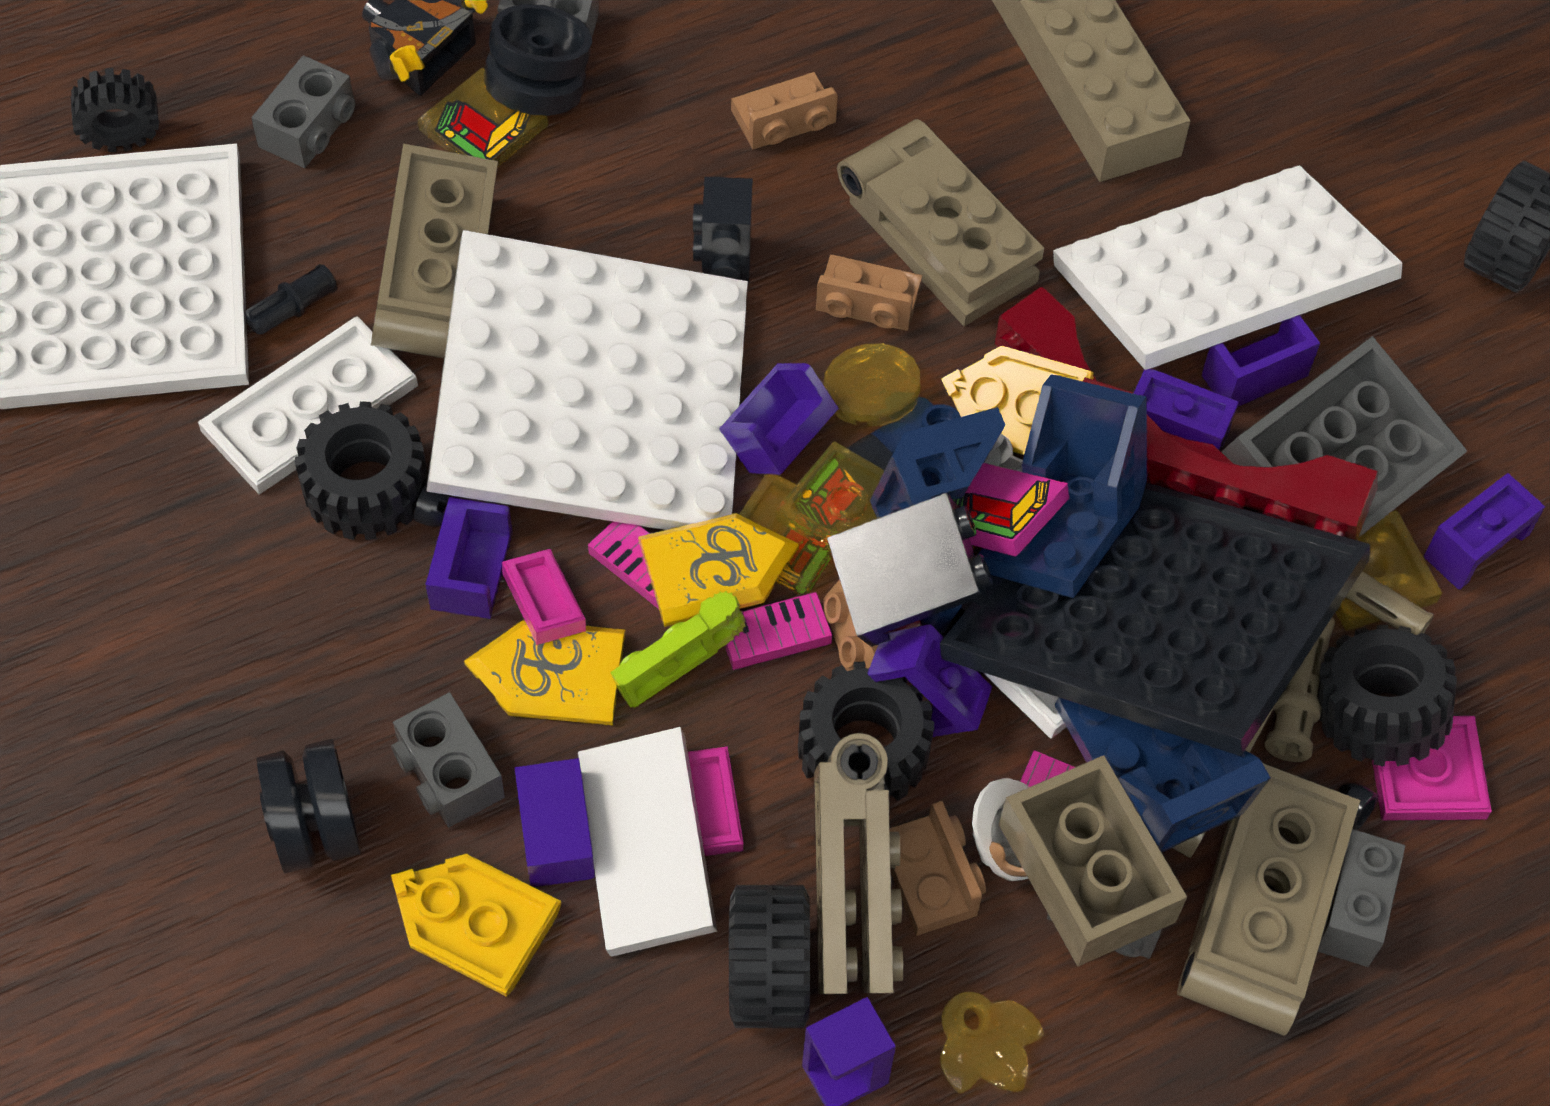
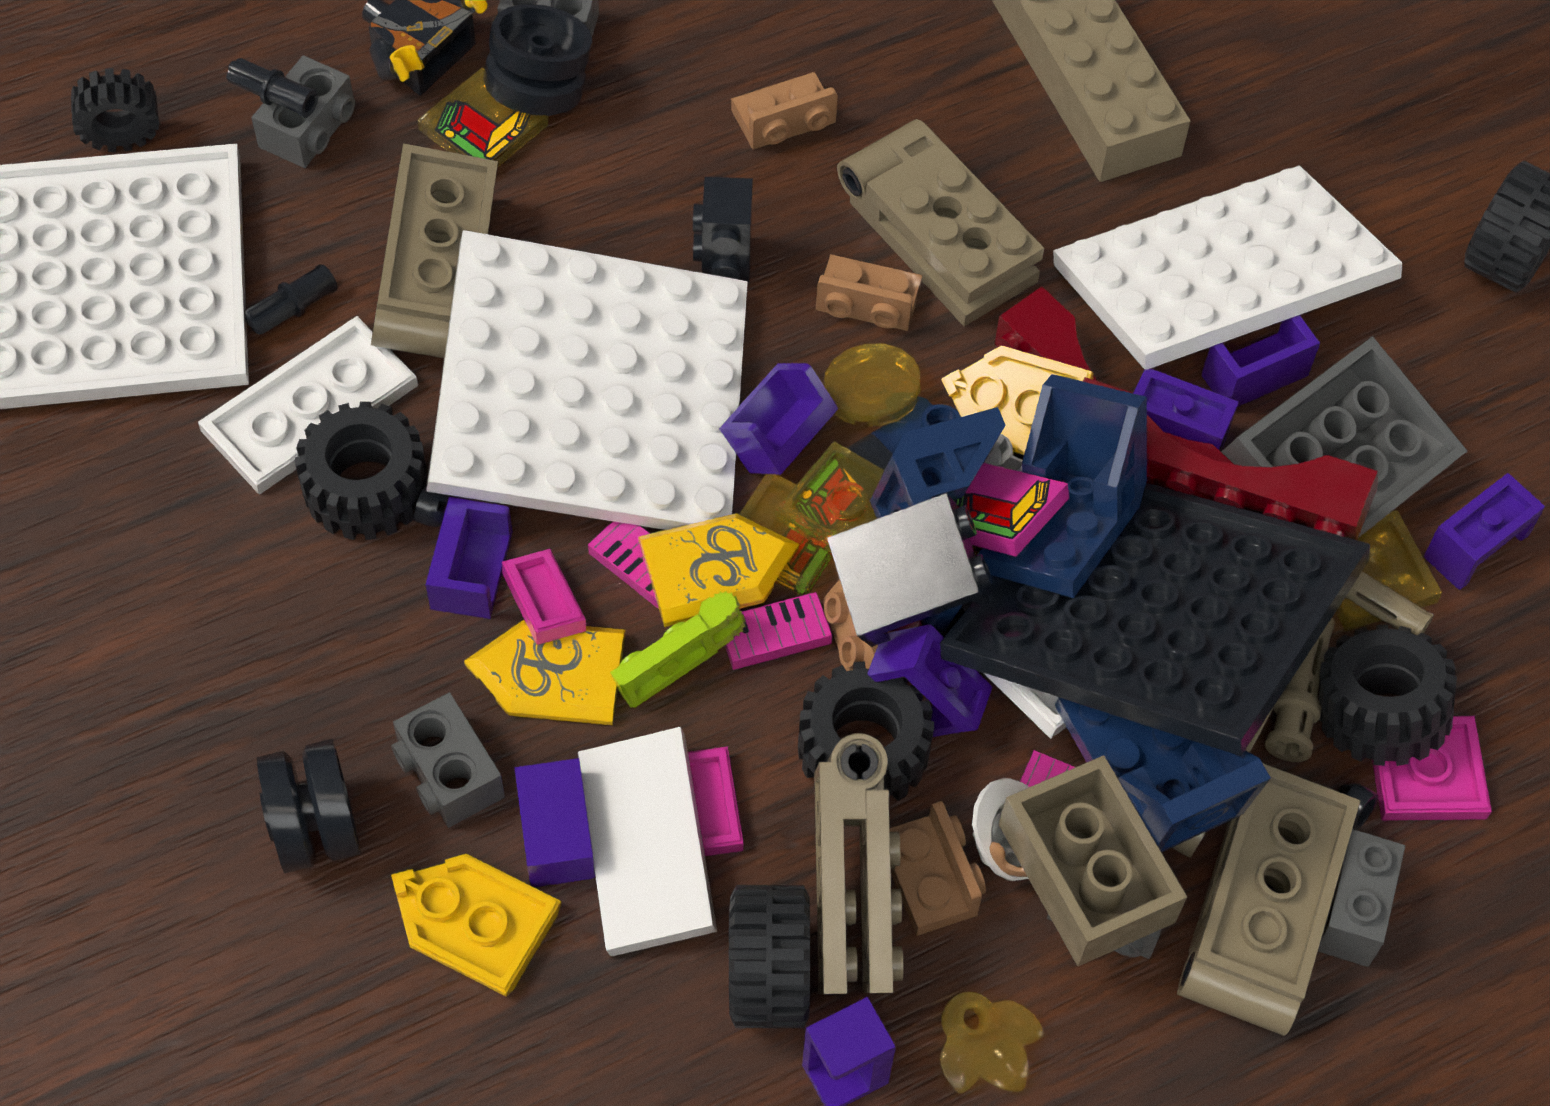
none -> black axle [226,58,319,118]

